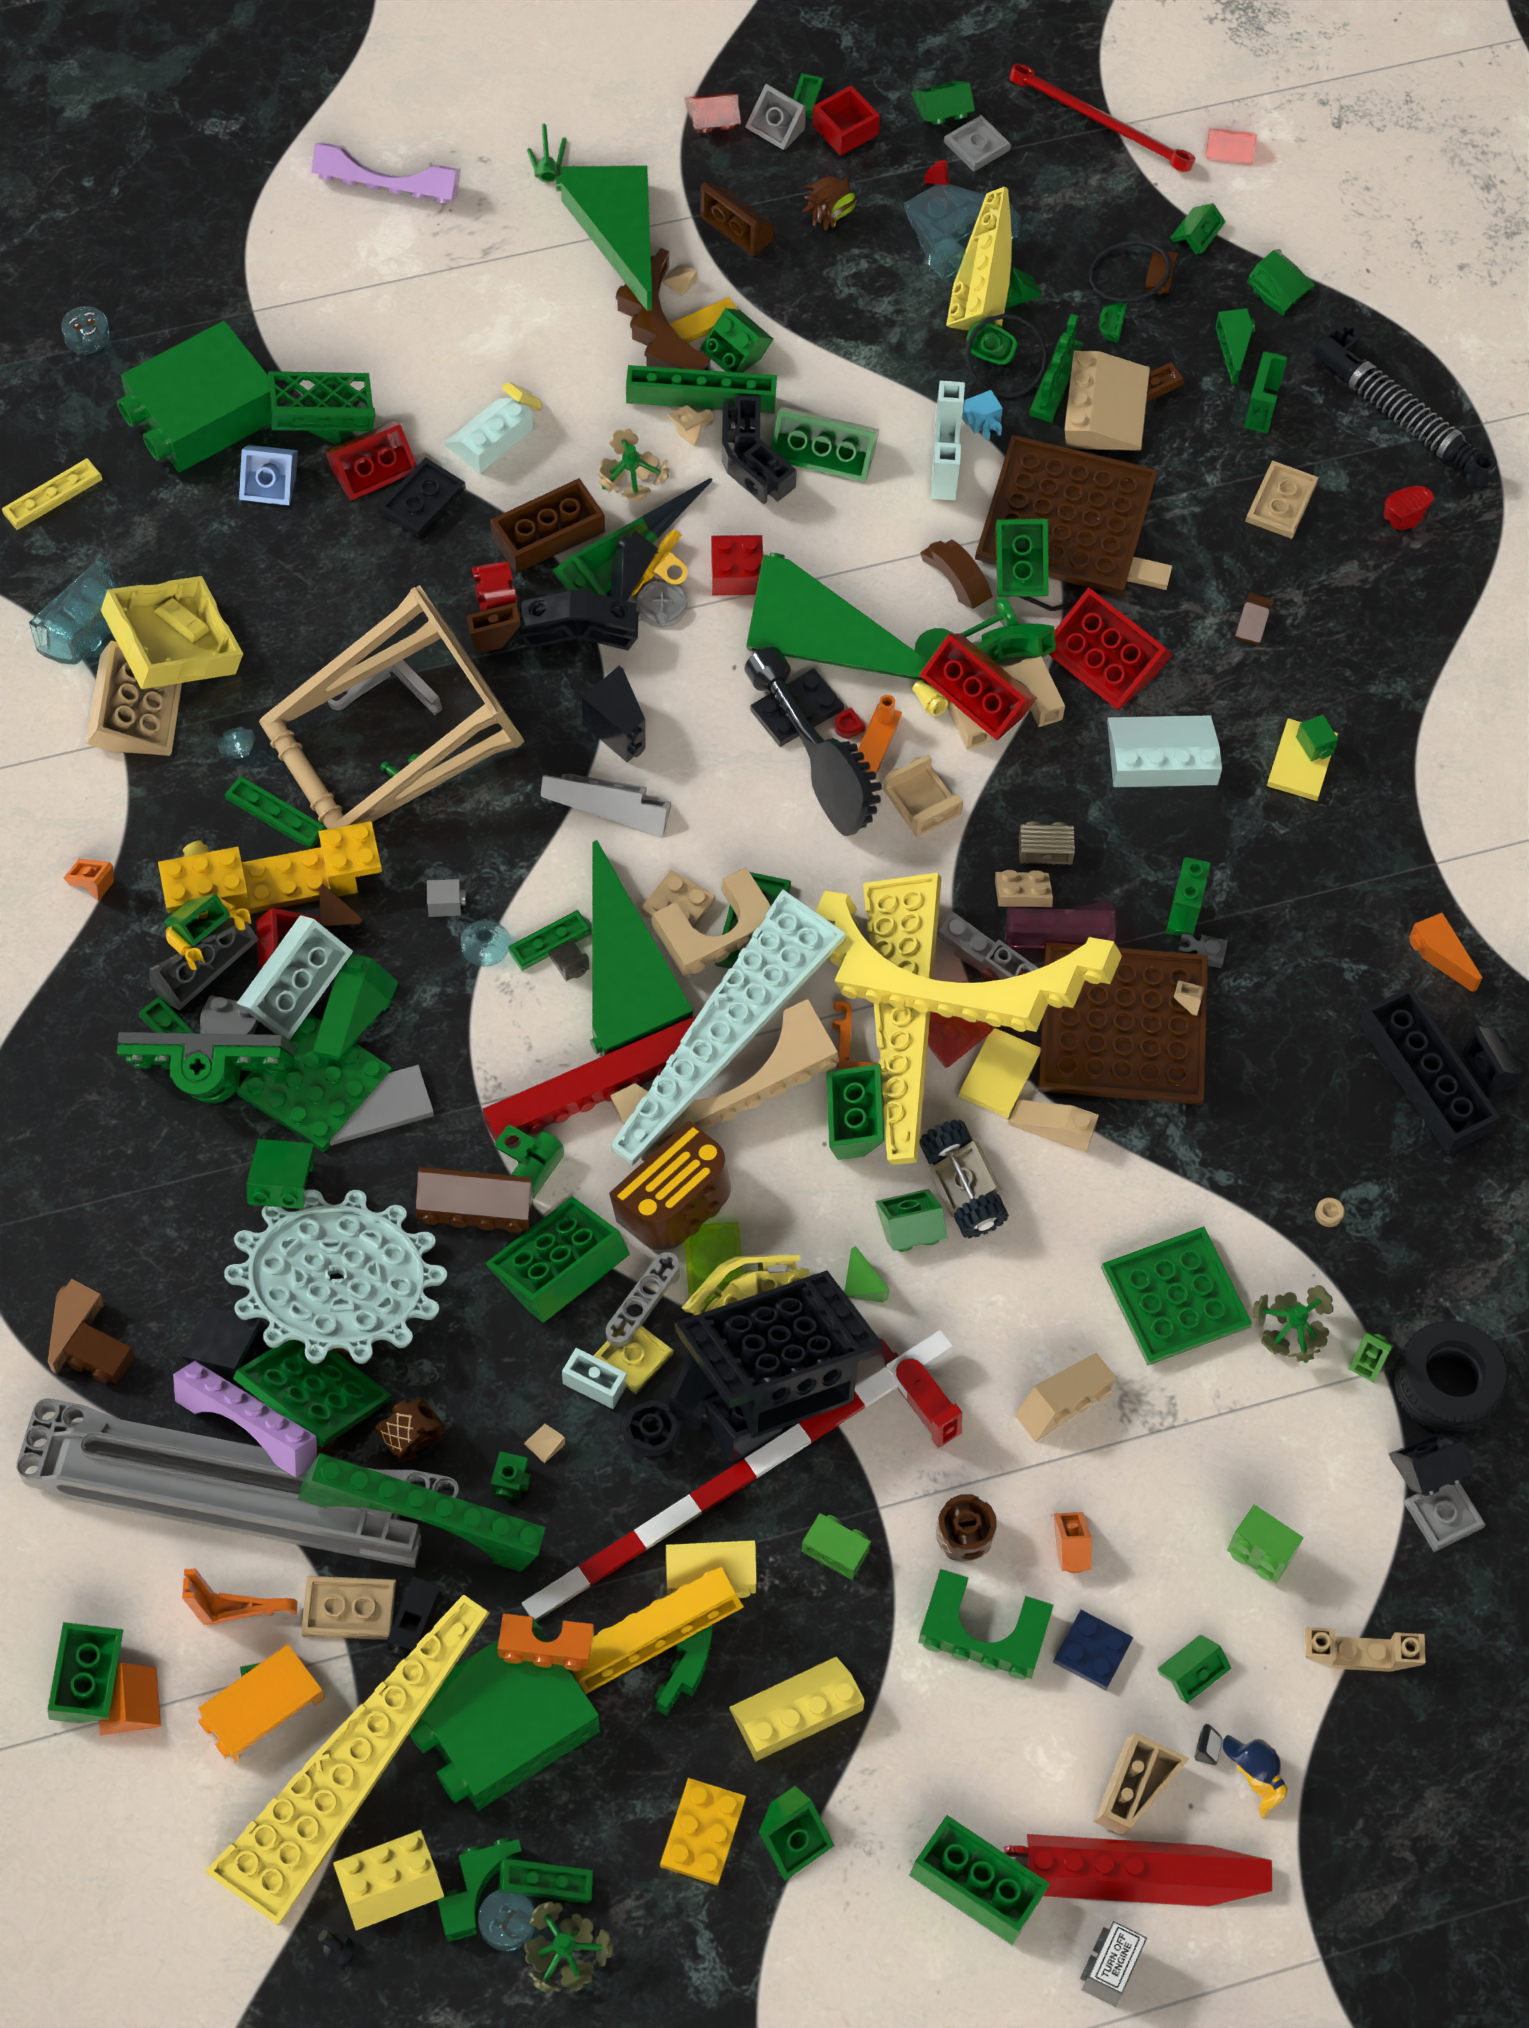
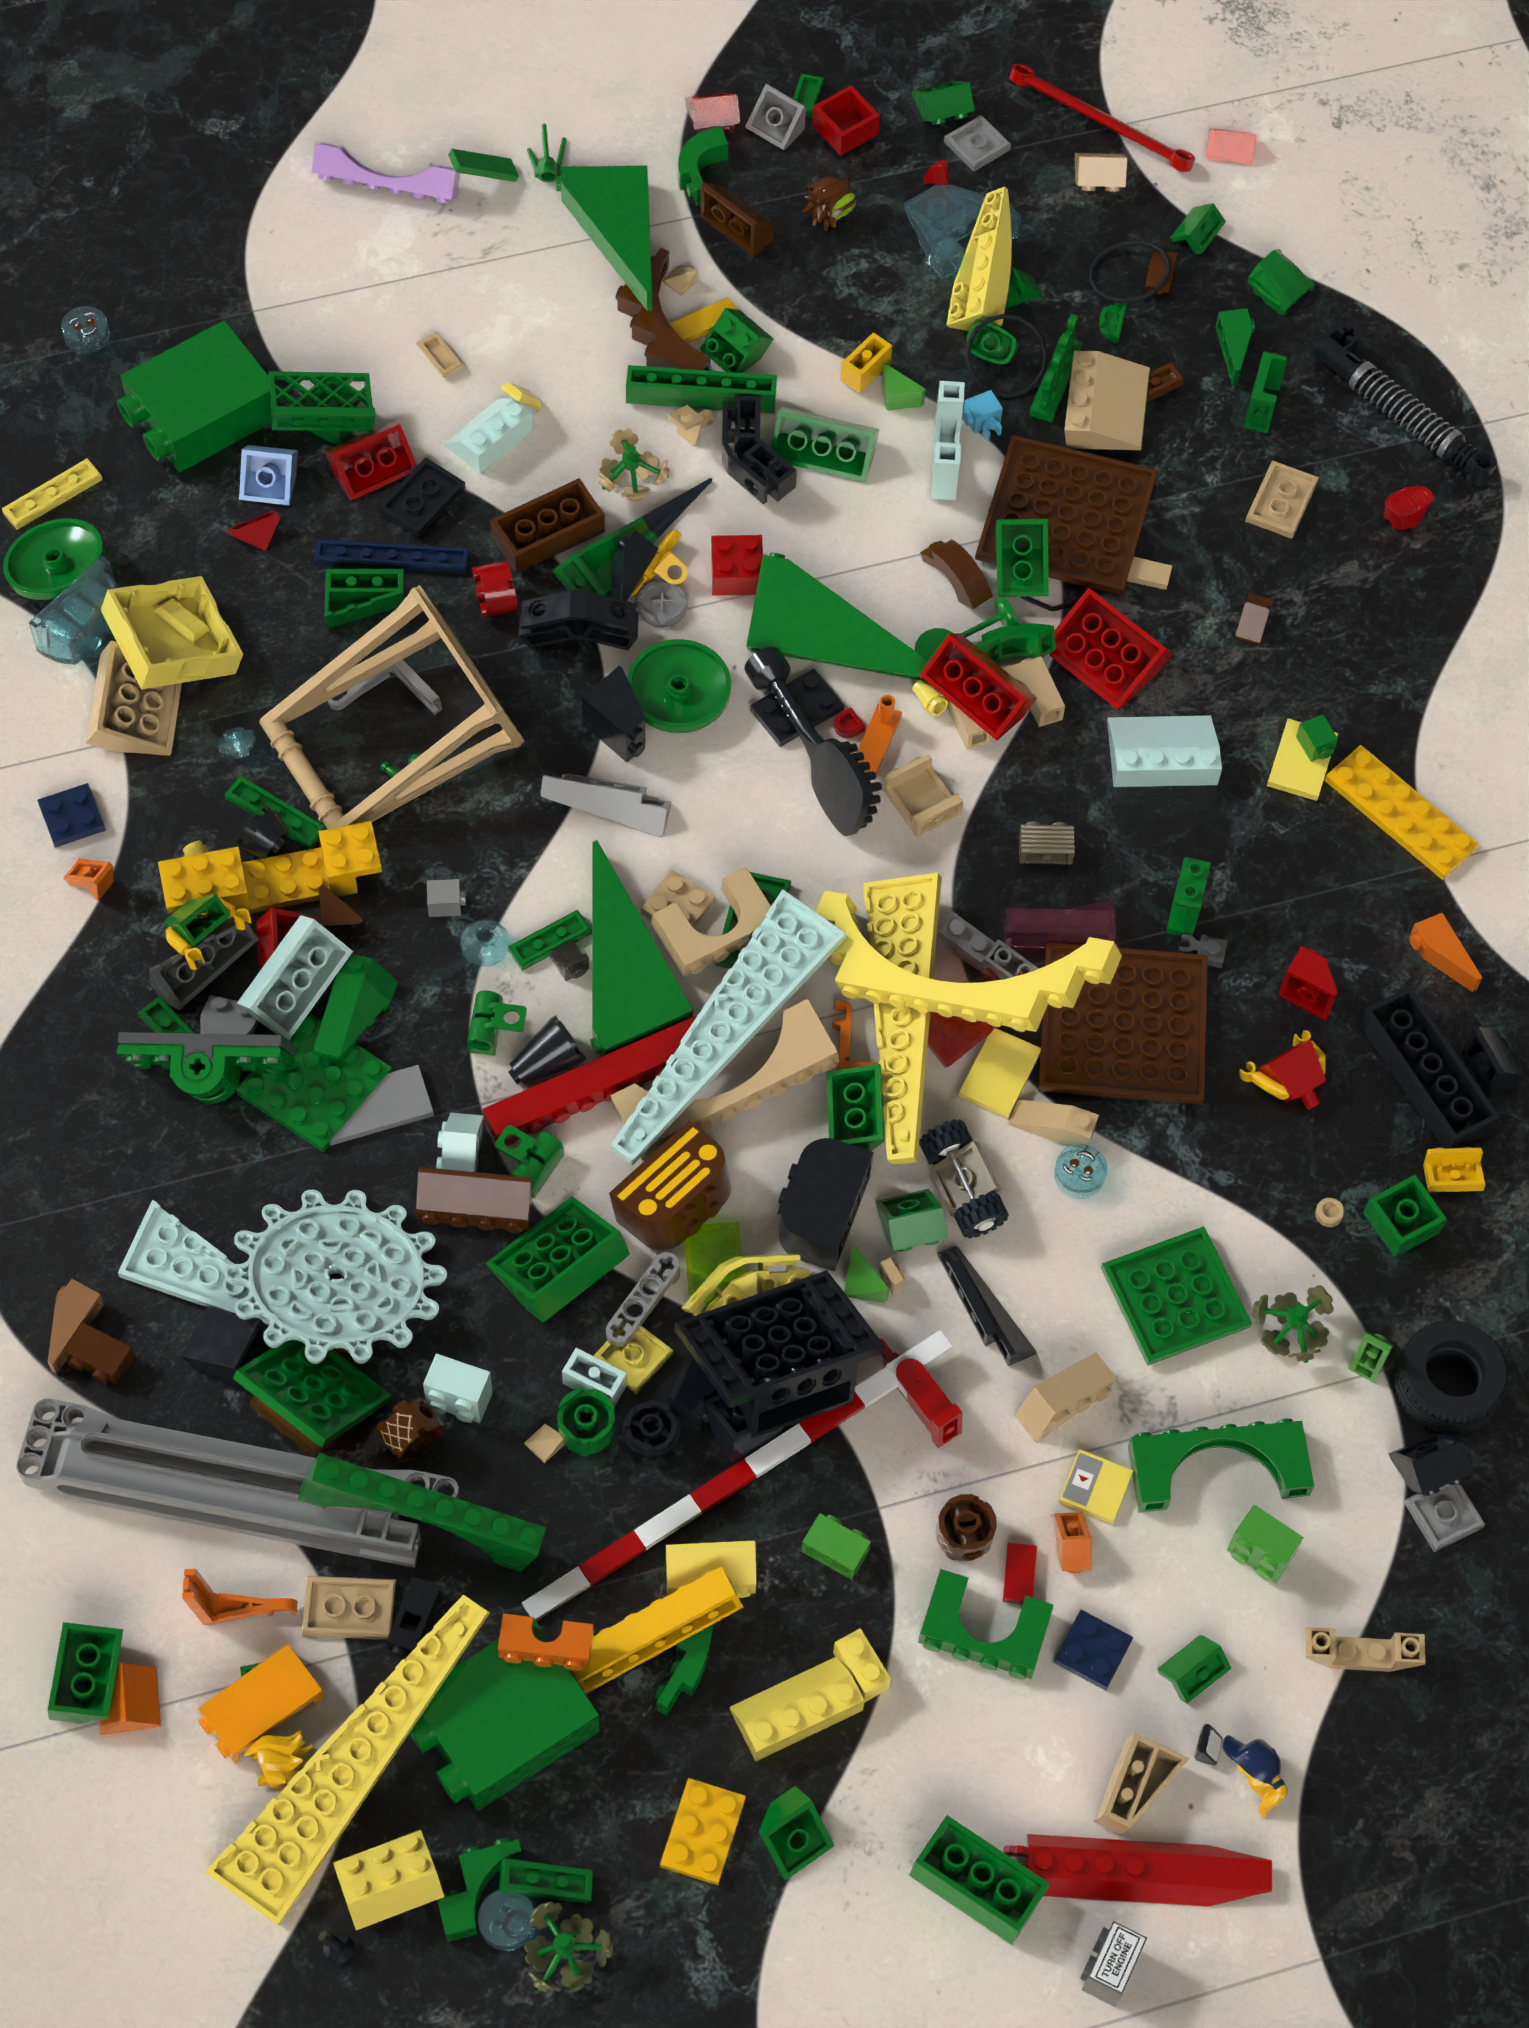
lavender arch [173,1361,317,1477] -> none
green panel [247,1139,315,1209] -> none
reddish brown slope [467,602,521,654] -> none
green brick [491,1451,531,1501] -> none
tan plate [995,870,1053,907] -> none
tan slope [1174,981,1204,1016] -> none
none -> green dish [3,518,106,600]
none -> dark blue plate [37,783,106,848]
none -> light aqua wing [118,1200,270,1327]
none -> red slope [226,510,280,551]
none -> black cone [236,805,288,859]
none -> yellow hair [245,1731,314,1790]
none -> dark blue tile [314,539,470,574]
none -> green wedge [325,569,406,629]
none -> tan tile [416,332,464,378]
none -> light aqua piece [423,1354,493,1423]
none -> light aqua brick [436,1113,484,1172]
none -> green tile [448,149,519,182]
none -> green piece [467,991,527,1056]
none -> black cone [508,1015,587,1086]
none -> green brick [557,1388,615,1457]
none -> green dish [627,639,731,733]
none -> green arch [678,126,728,206]
none -> black brick [777,1138,874,1272]
none -> light yellow brick [833,1628,891,1703]
none -> yellow brick [840,332,892,394]
none -> tan plate [879,1257,906,1296]
none -> bright green slope [882,364,926,410]
none -> black wedge [937,1246,1036,1366]
none -> red tile [1002,1543,1037,1604]
none -> clear light blue head [1054,1144,1107,1199]
none -> light yellow tile [1058,1449,1133,1524]
none -> tan slope [1075,153,1127,191]
none -> green arch [1128,1419,1314,1512]
none -> red torso [1239,1030,1326,1110]
none -> red slope [1278,946,1338,1021]
none -> yellow plate [1324,745,1479,880]
none -> green brick [1363,1175,1447,1258]
none -> yellow bracket [1423,1147,1485,1192]

